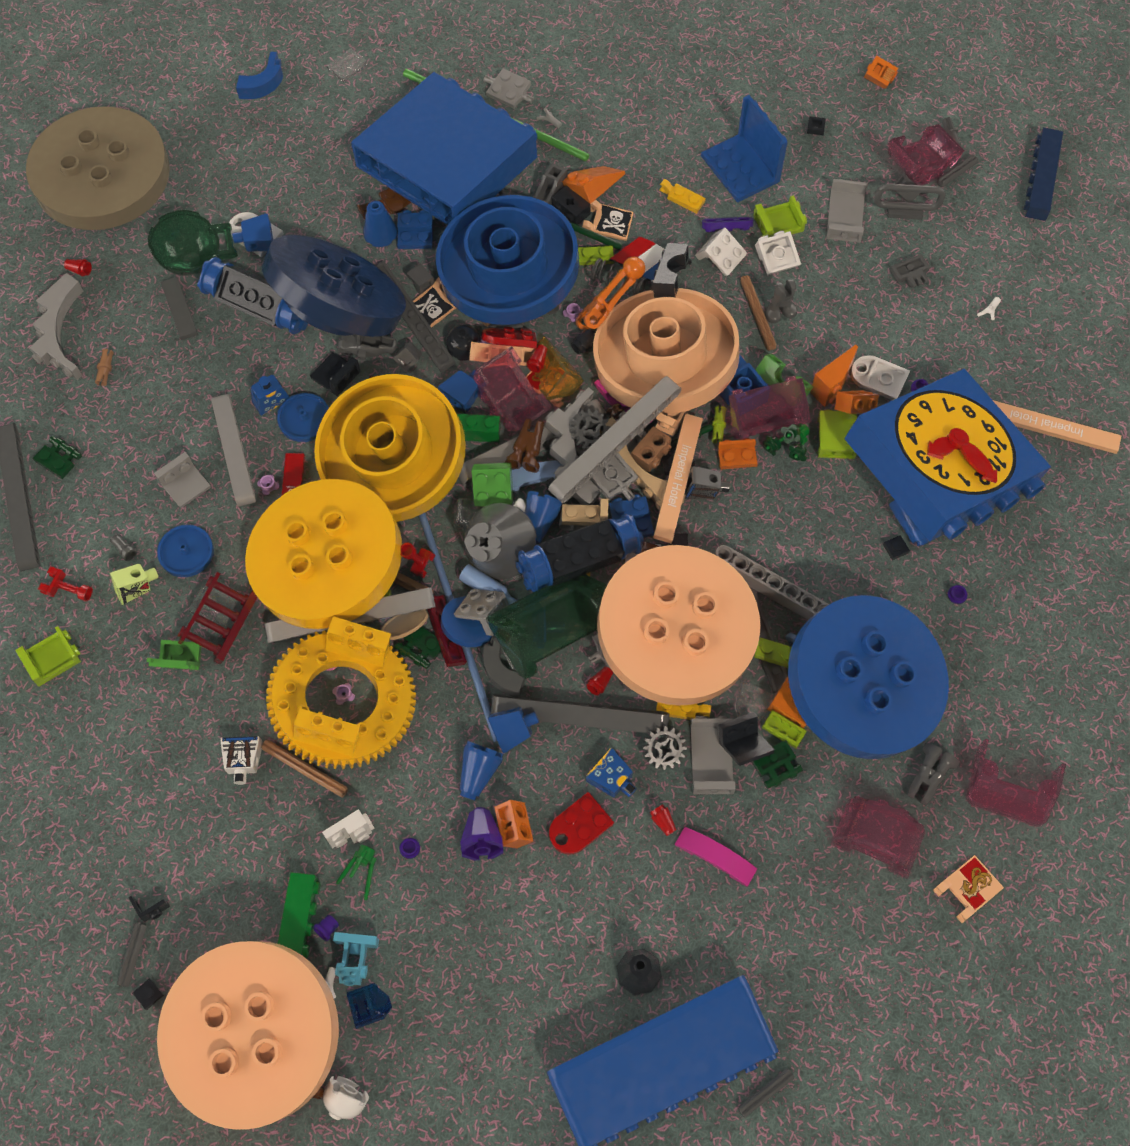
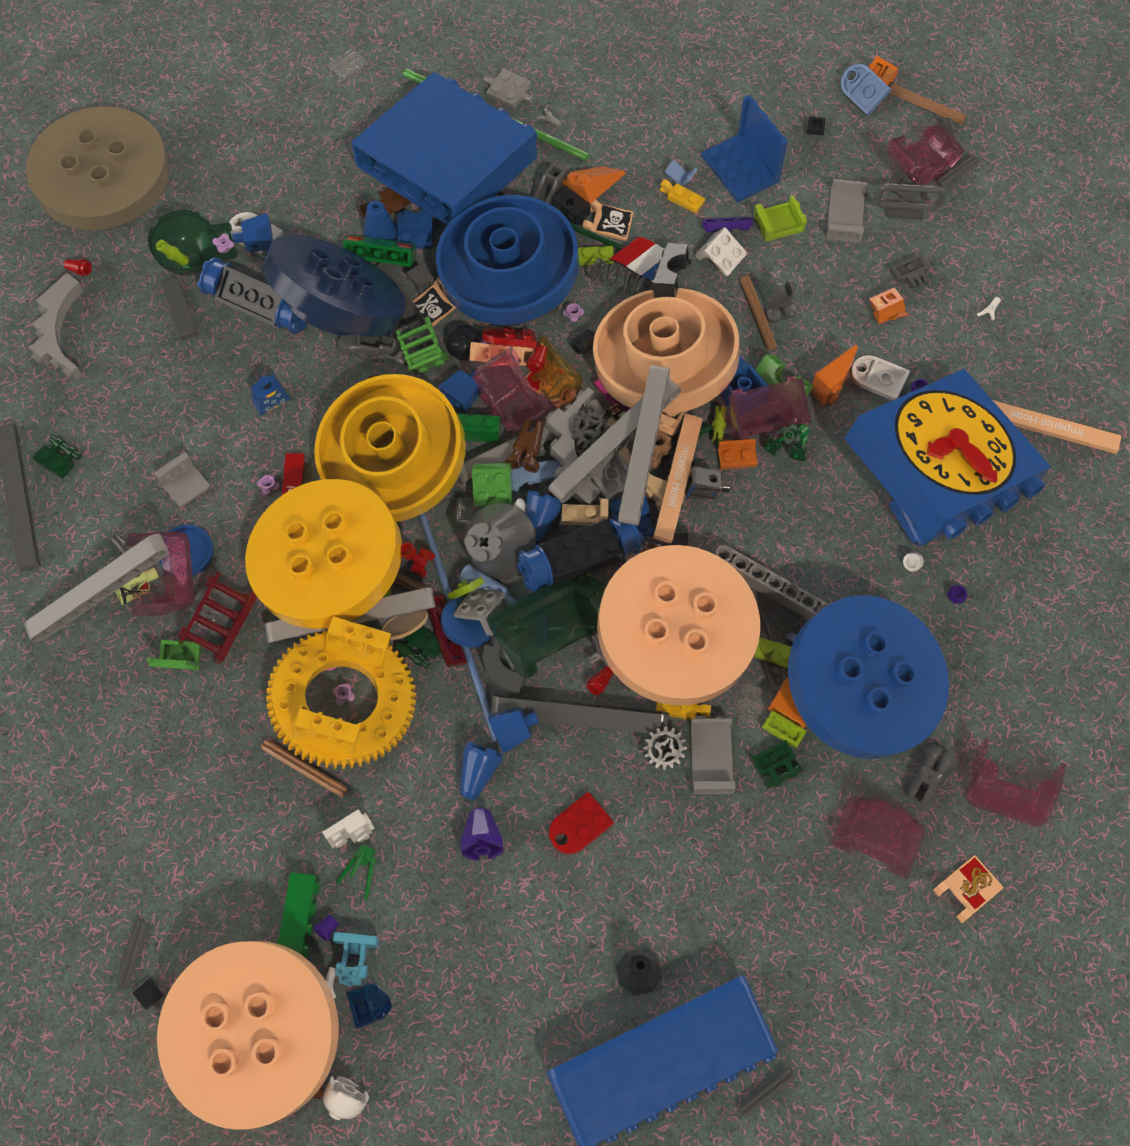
lime panel [15,626,81,687] -> none
red bar [38,566,93,601] -> none
medium nougat pin [95,349,114,386] -> none
black bracket [128,896,170,922] -> none
light grey beam [211,394,257,507] -> none
torso [221,736,263,785] -> none
blue arch [236,52,283,99] -> none
blue piece [277,393,329,442] -> none
black bracket [310,352,361,397] -> none
dark purple plate [399,838,420,859] -> none
orange brick [494,800,534,849] -> none
orange piece [575,257,645,330] -> none
blue torso [586,748,637,798] -> none
red cone [649,804,677,836] -> none
dark pink slope [675,827,757,887] -> none
black bracket [718,712,774,766] -> none
white plate [755,231,801,276] -> none
lime panel [817,409,857,459] -> none
orange brick [835,390,879,414] -> none
black plate [883,535,910,560] -> none
dark blue brick [1023,127,1064,221] -> none
none -> light grey beam [24,534,169,643]
none -> clear pink windscreen [125,532,195,617]
none -> lime pin [156,240,189,266]
none -> lavender plate [213,234,234,253]
none -> green brick [343,234,416,267]
none -> bright green plate [396,317,449,374]
none -> lime plate [447,577,484,600]
none -> dark orange tile [560,386,579,405]
none -> light grey beam [619,365,670,525]
none -> medium blue bracket [665,160,698,186]
none -> medium blue tile [841,64,892,116]
none -> orange piece [869,288,909,324]
none -> medium nougat axle [890,84,966,124]
none -> white tile [903,552,924,572]

